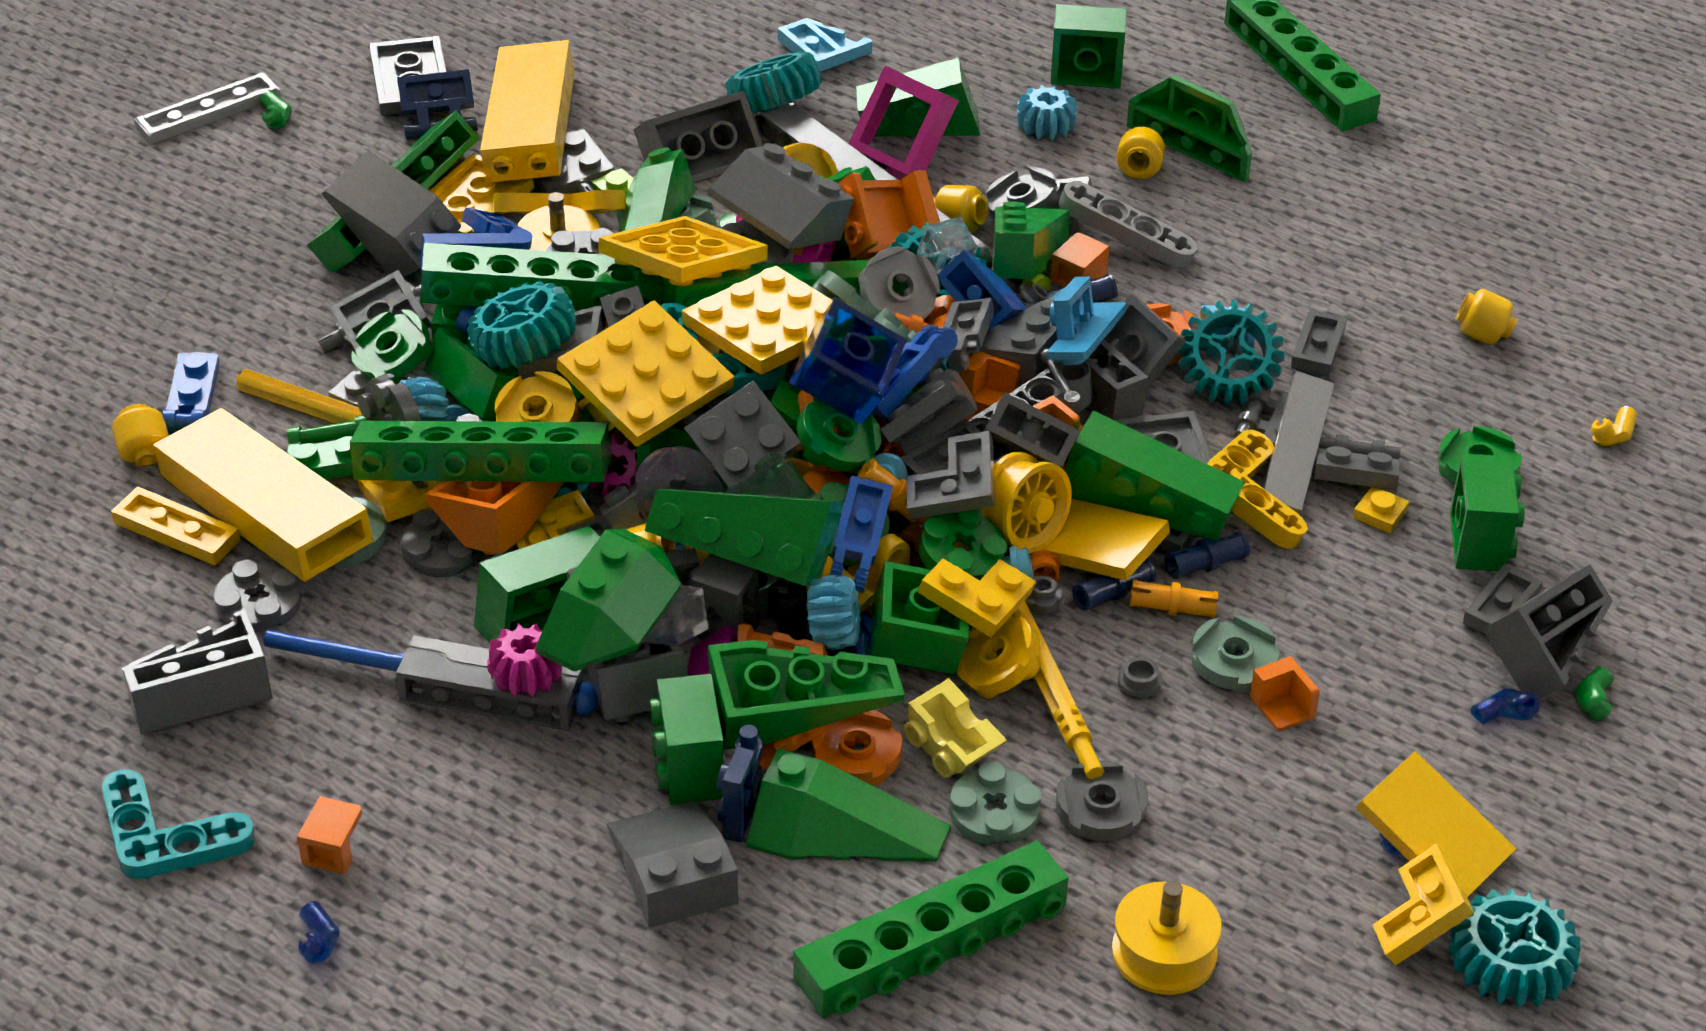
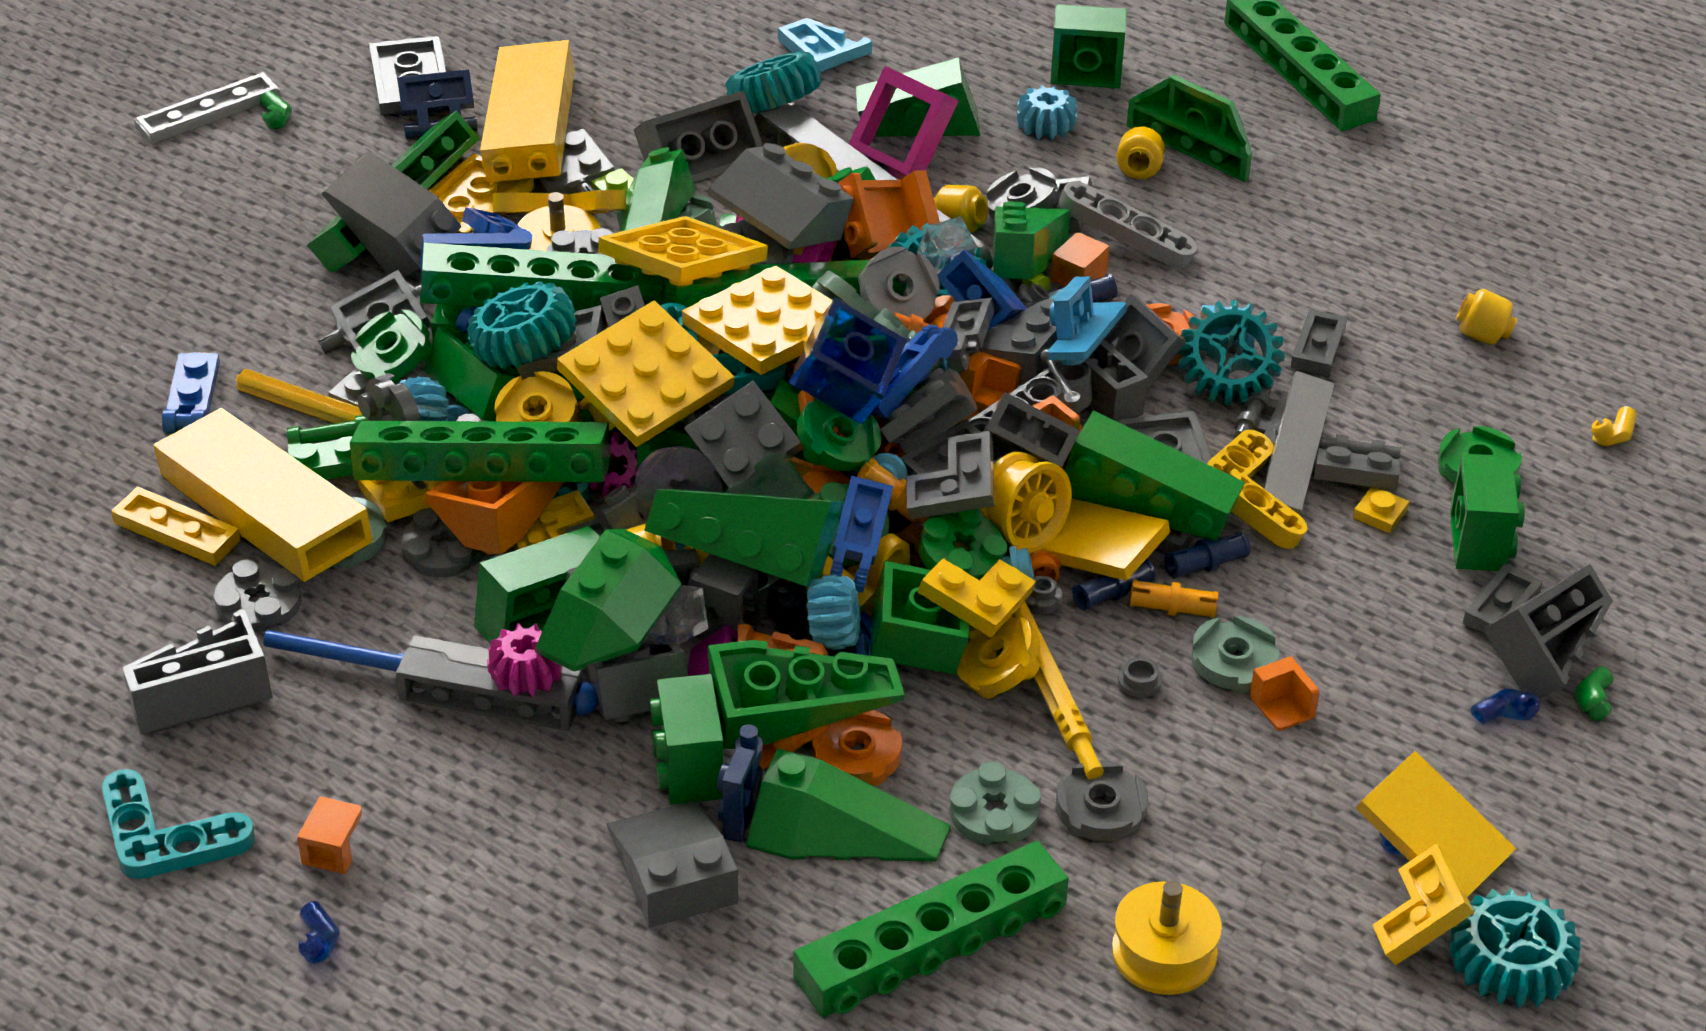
yellow head [112,404,169,467] -> none
light yellow cylinder [904,678,1007,778] -> none

